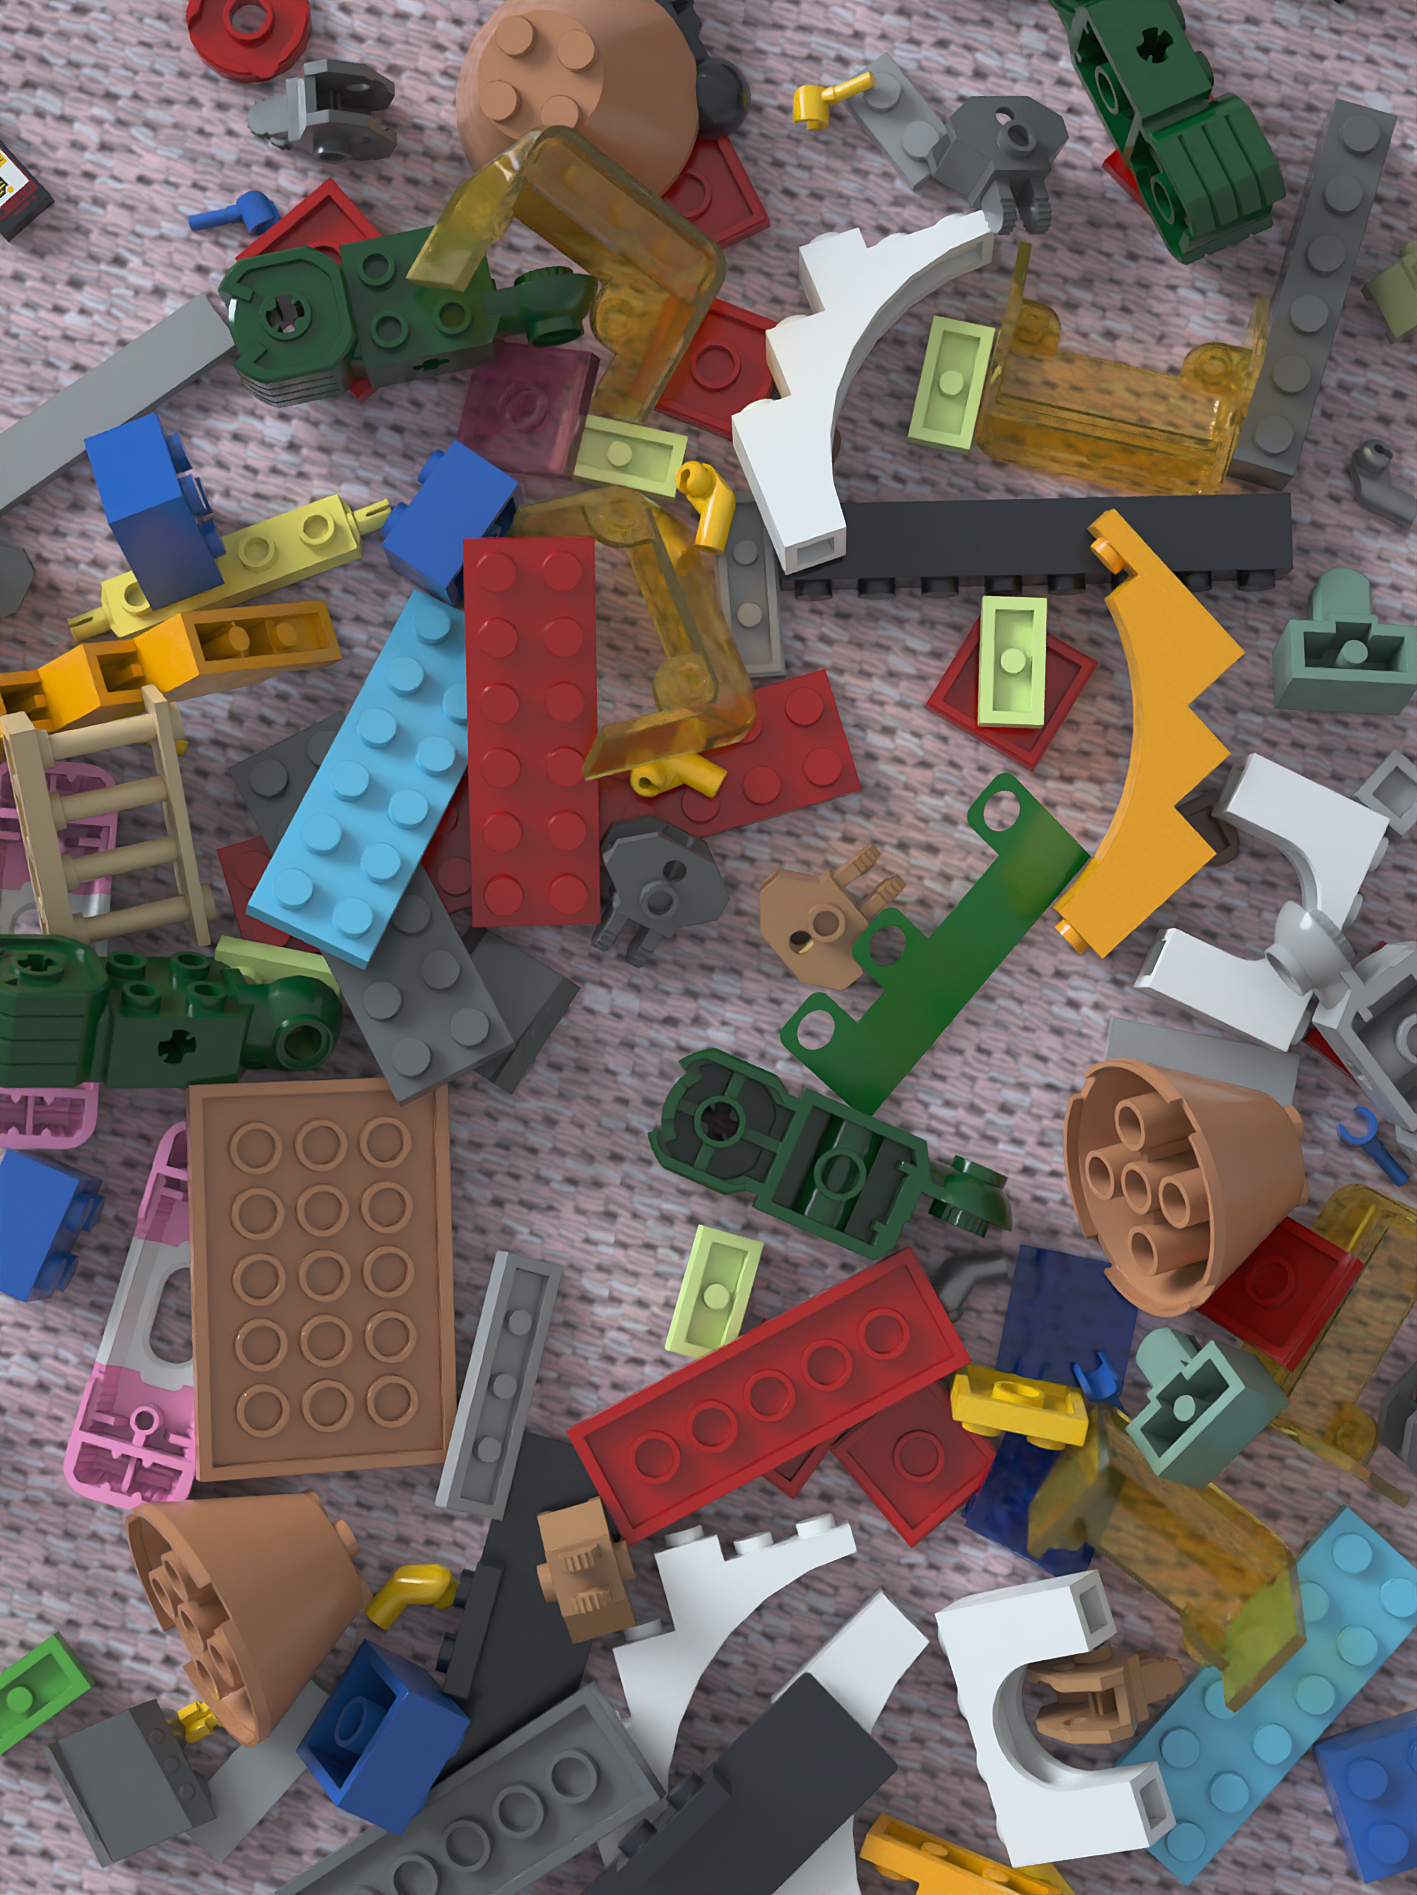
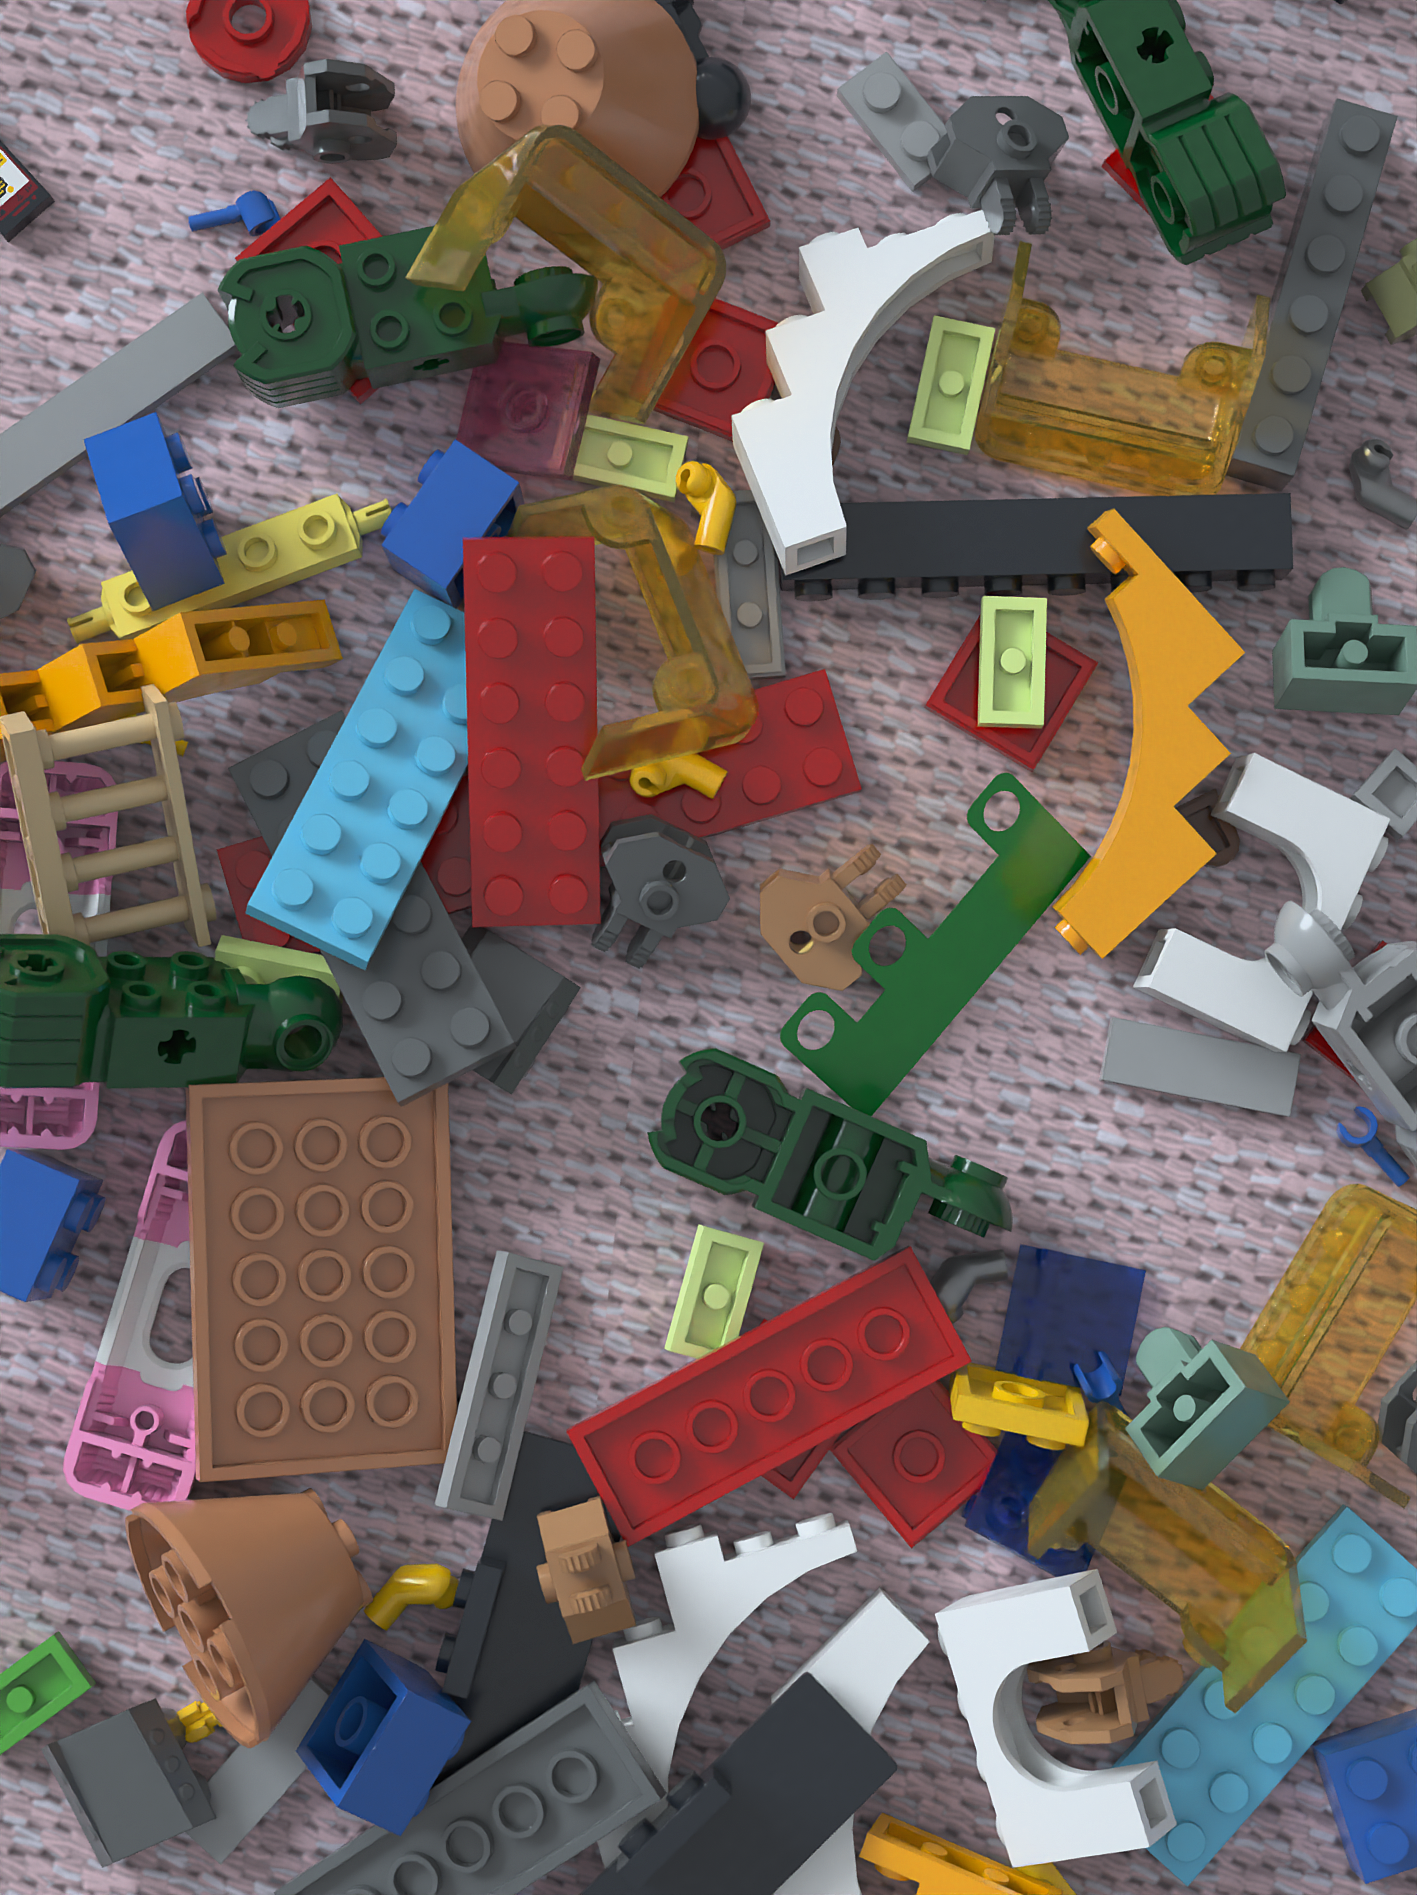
yellow hand [792,71,877,130] -> none
nougat cone [1063,1057,1310,1317] -> none
red tile [1194,1216,1365,1373] -> none

